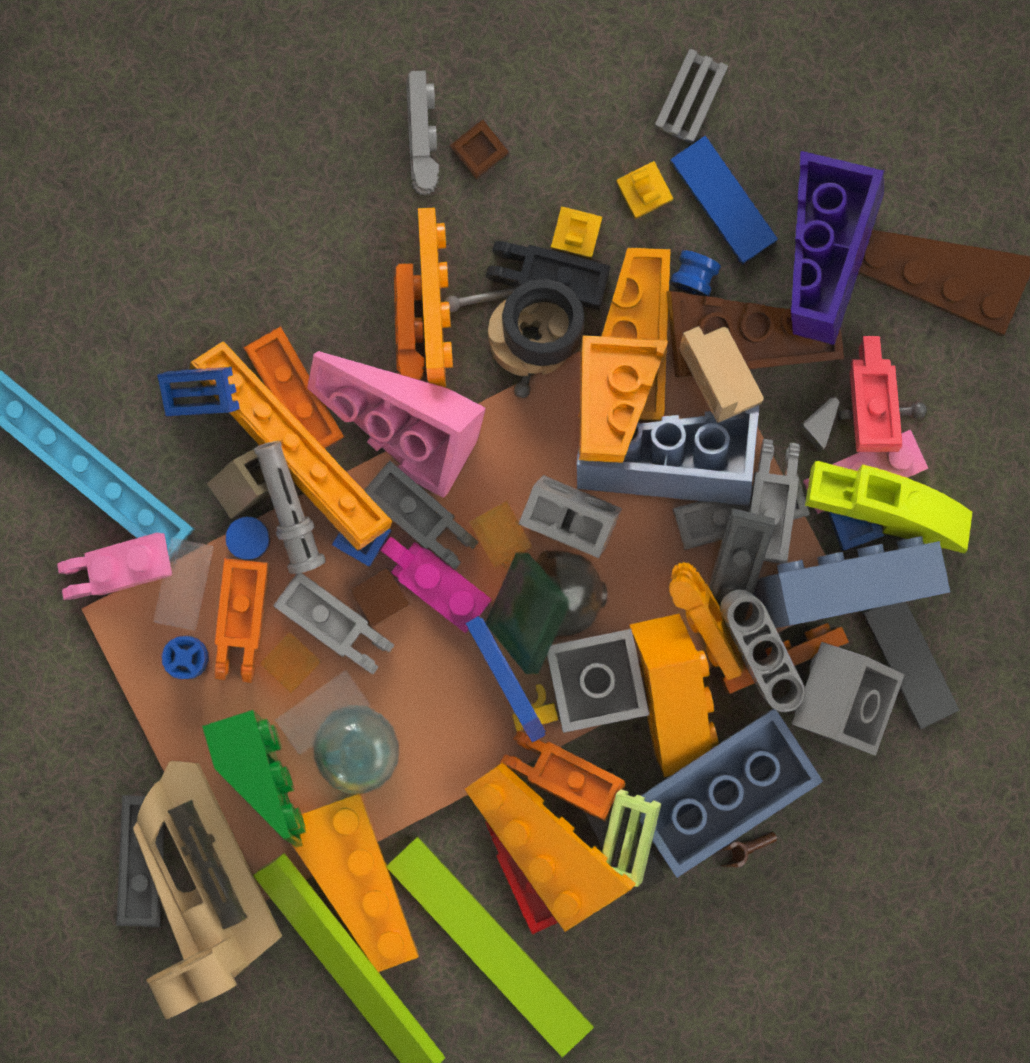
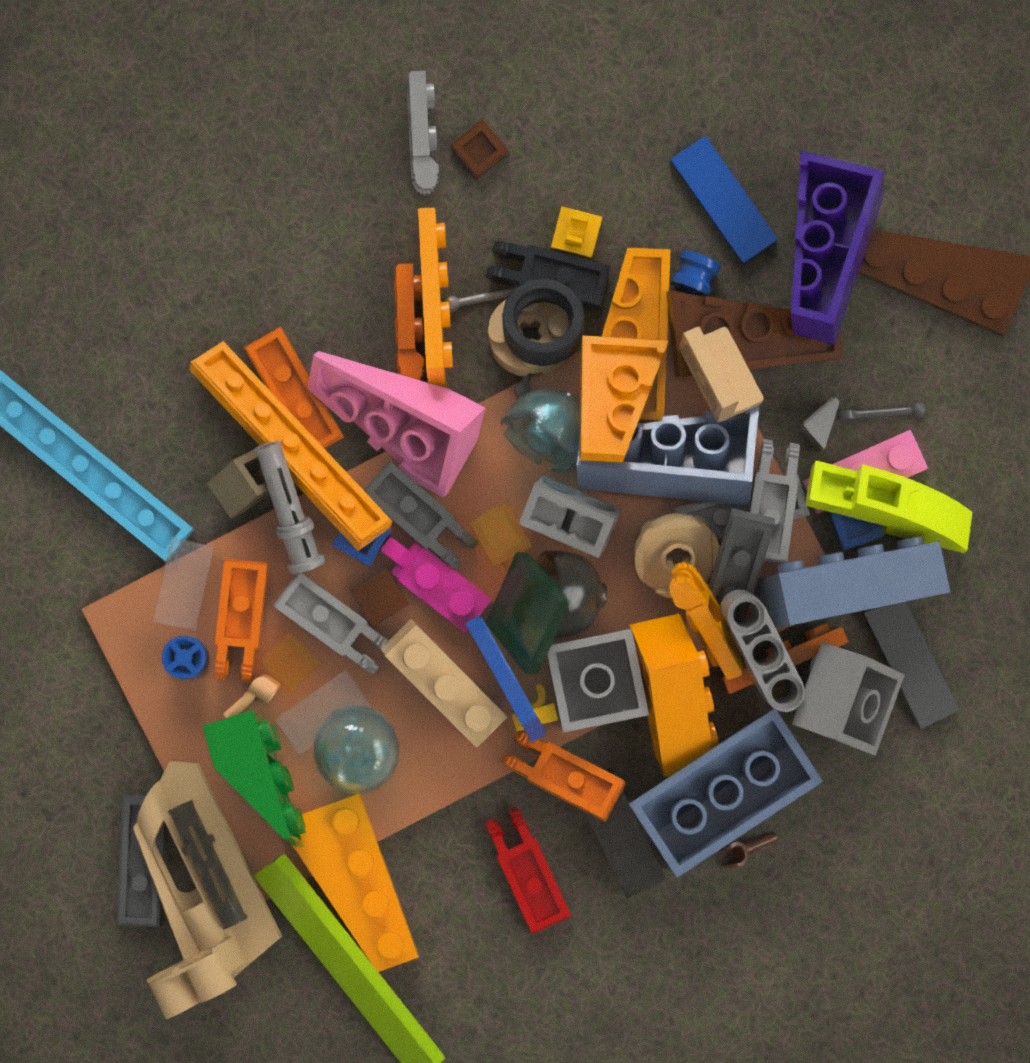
bright pink hinge [57,533,172,600] -> none
blue tile [157,367,240,416] -> none
blue tile [226,517,270,560] -> none
lime tile [387,837,594,1058] -> none
light orange wing [465,762,636,932] -> none
yellowish green tile [602,789,662,887] -> none
yellow tile [616,161,673,219] -> none
light grey tile [655,49,728,144] -> none
coral hinge [849,336,902,452] -> none
none -> light nougat hand [223,674,281,718]
none -> tan brick [381,619,507,748]
none -> clear light blue cylinder [500,389,580,472]
none -> tan plate [633,513,720,598]

